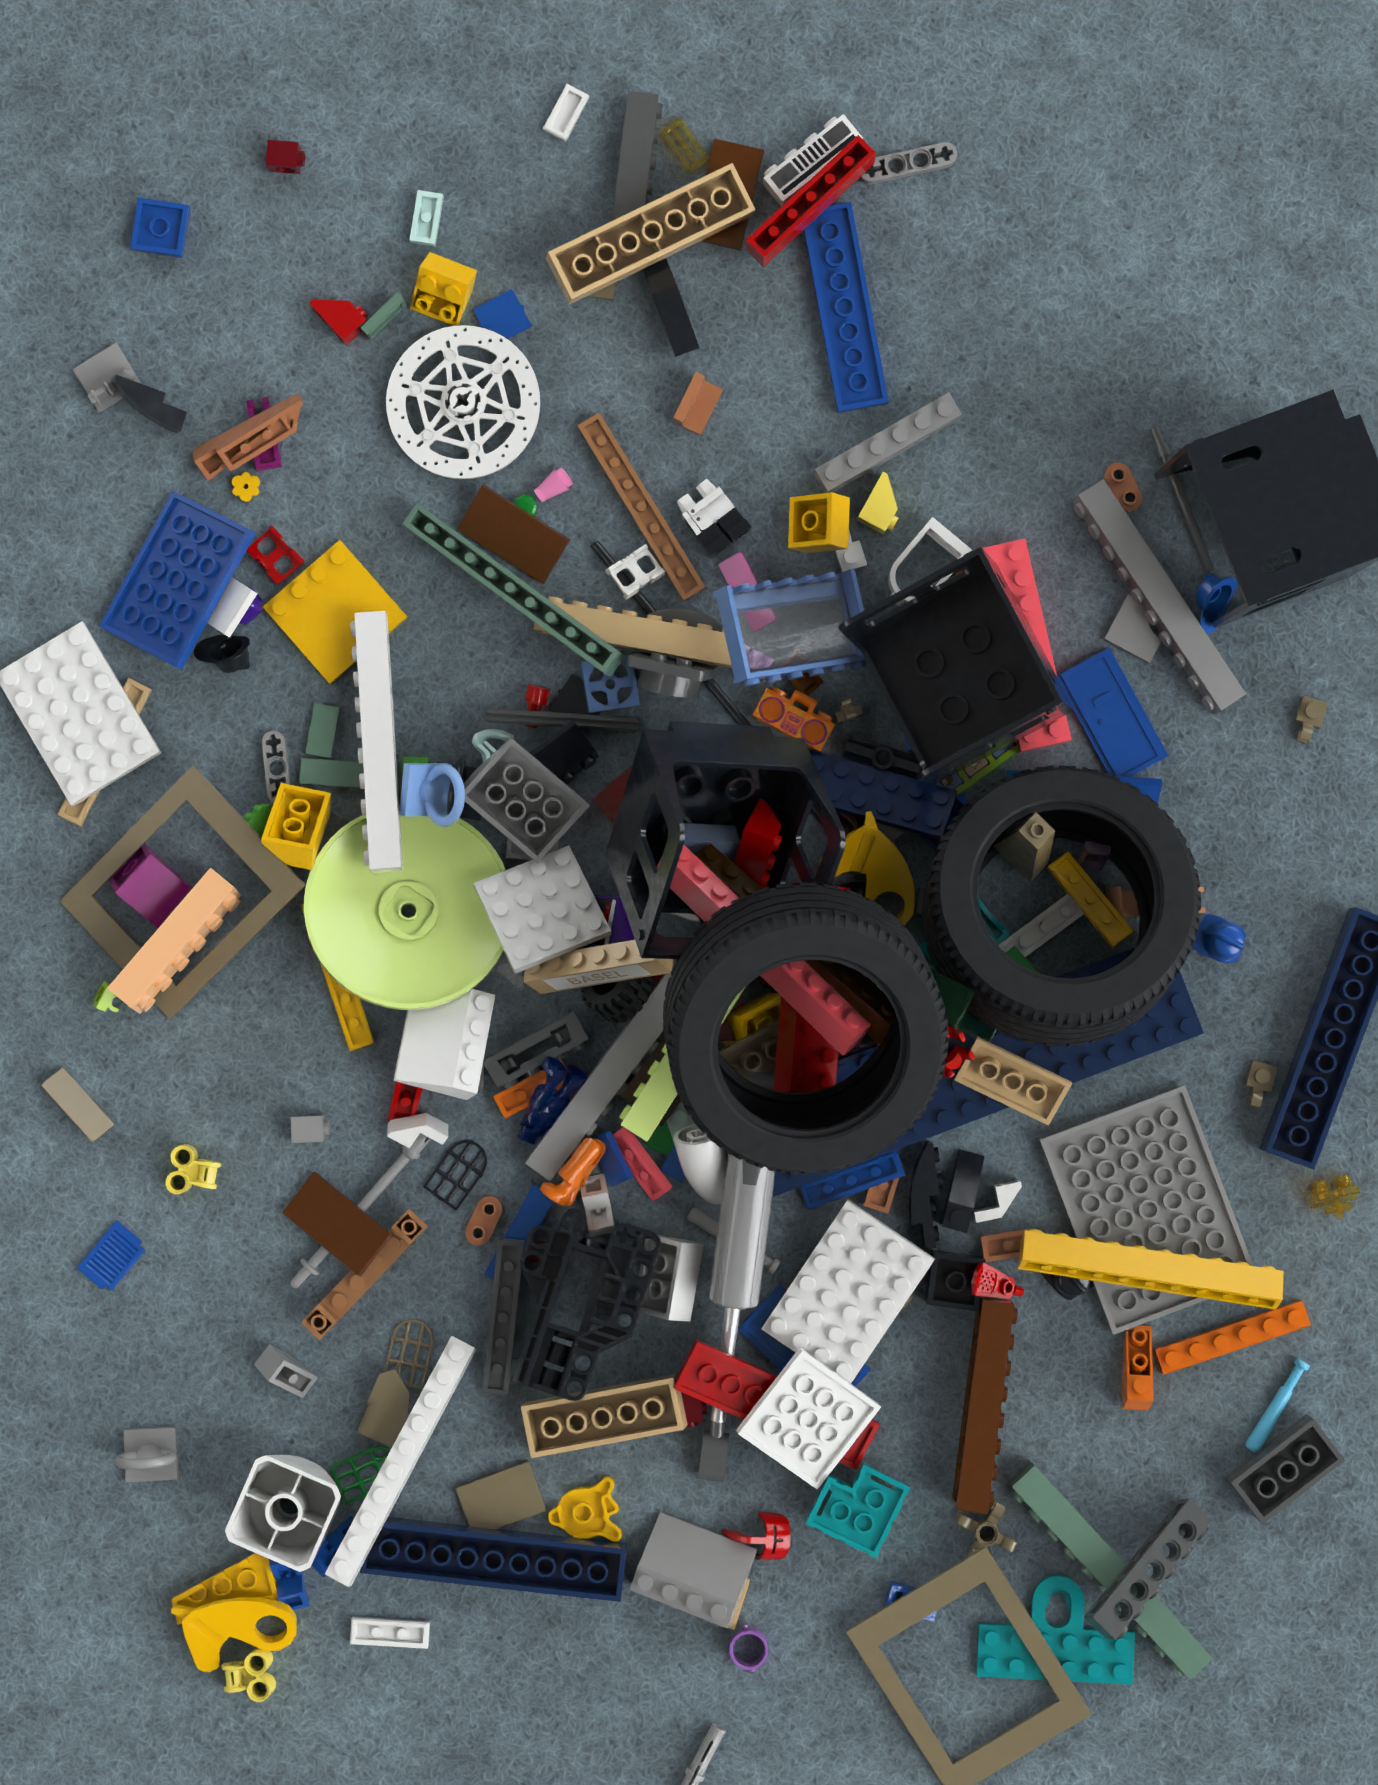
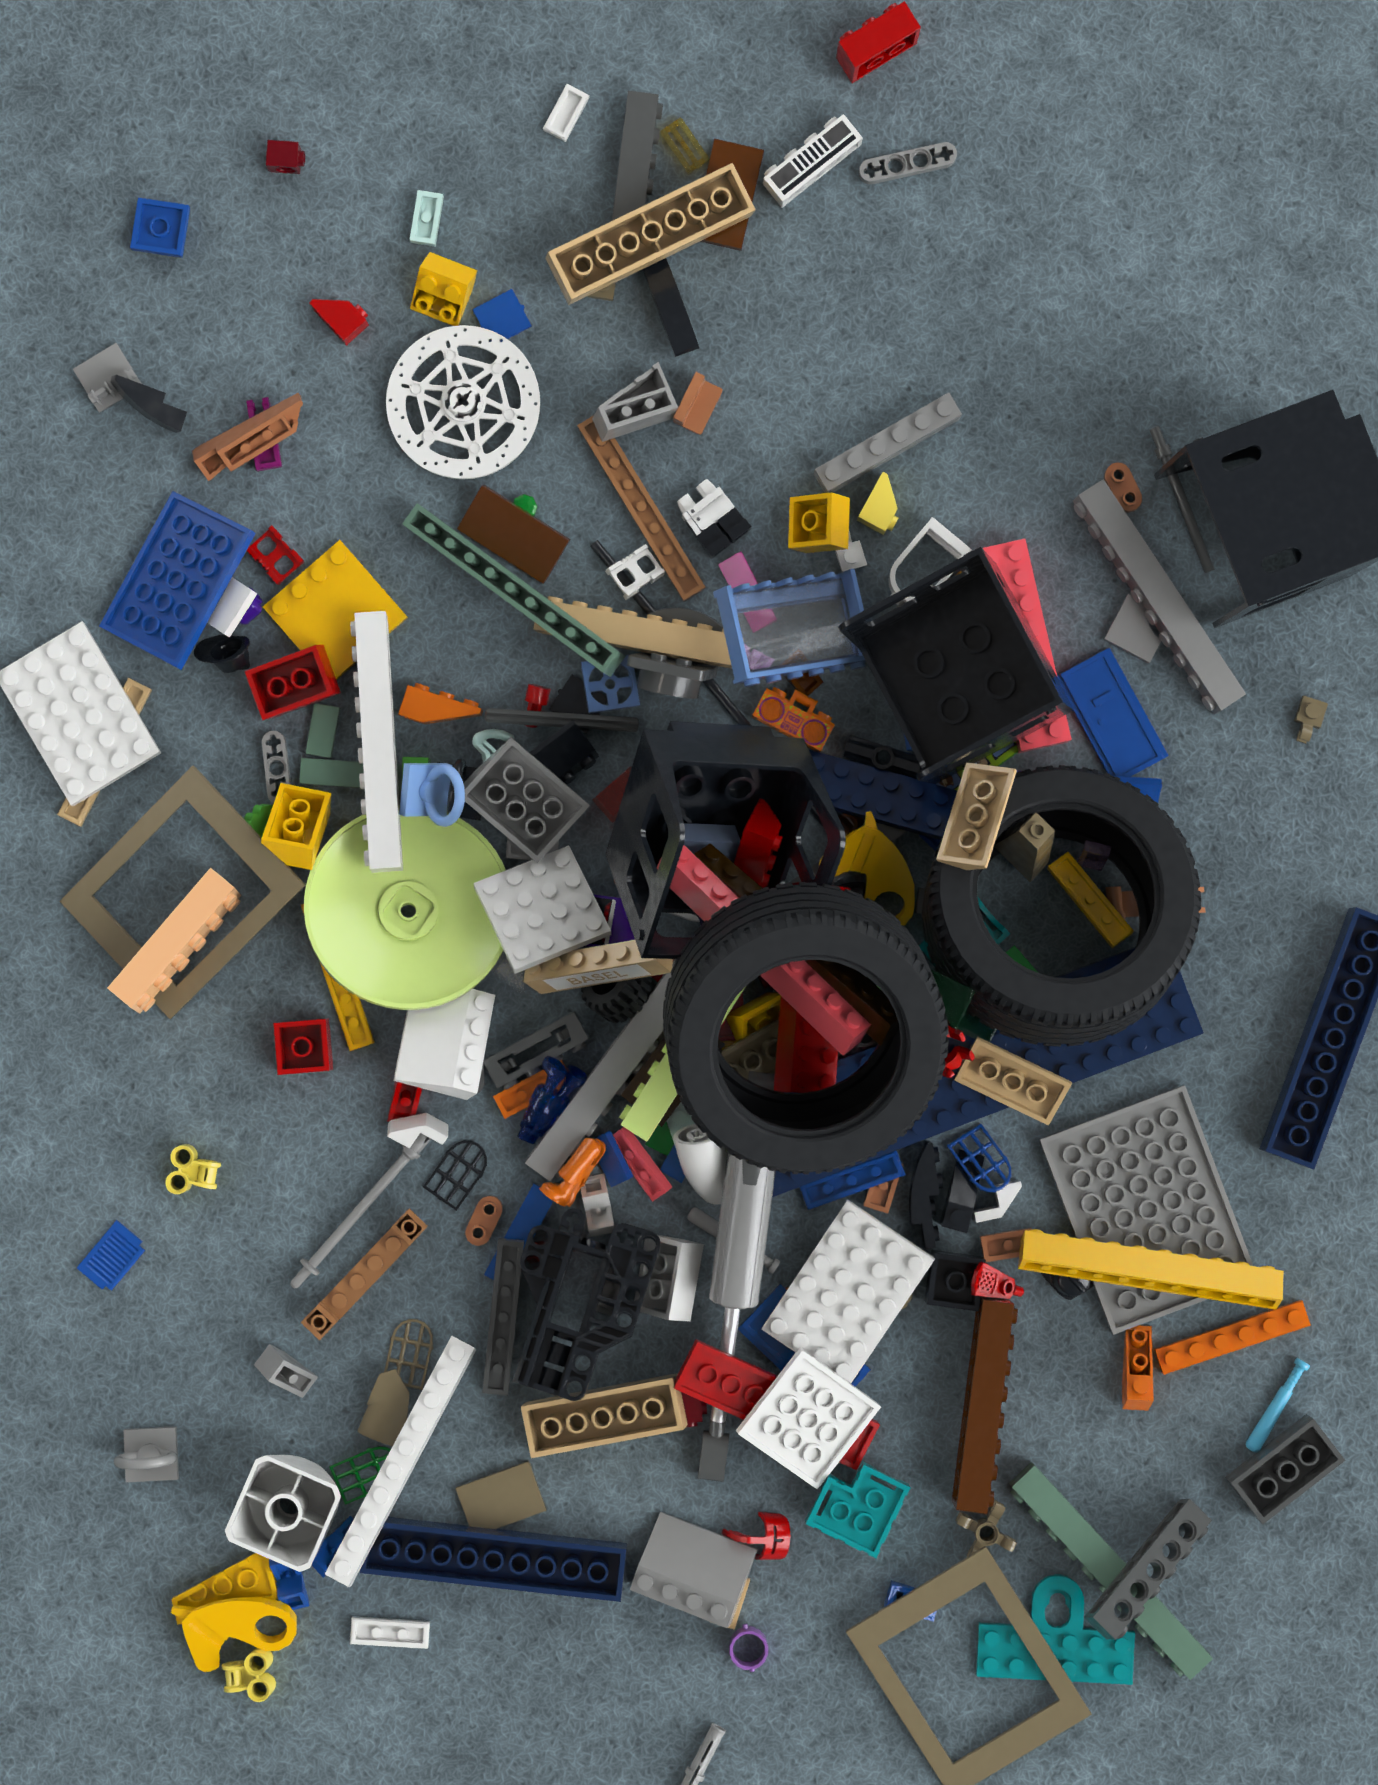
slope [41,1067,115,1143] -> none
lime tile [92,981,119,1012] -> none
magenta slope [109,843,193,928] -> none
yellow plant [232,472,260,502] -> none
reddish brown tile [282,1172,392,1277] -> none
light grey brick [290,1115,330,1143] -> none
sand green tile [361,292,406,339] -> none
bright pink cone [534,467,573,503] -> none
yellow tile [548,1476,622,1542] -> none
red brick [746,135,876,267] -> none
blue plate [803,202,889,413] -> none
dark tan plate [834,699,863,725] -> none
white plate [998,894,1084,957] -> none
blue piece [1192,914,1246,964] -> none
blue piece [1195,574,1237,634] -> none
dark tan plate [1244,1061,1277,1108] -> none
clear yellow hips [1309,1175,1360,1220] -> none
none -> red brick [244,644,341,720]
none -> red brick [273,1018,333,1075]
none -> orange slope [398,683,483,724]
none -> light grey wedge [592,362,678,442]
none -> red brick [836,1,921,83]
none -> tan slope [936,763,1017,870]
none -> blue window [947,1124,1011,1192]

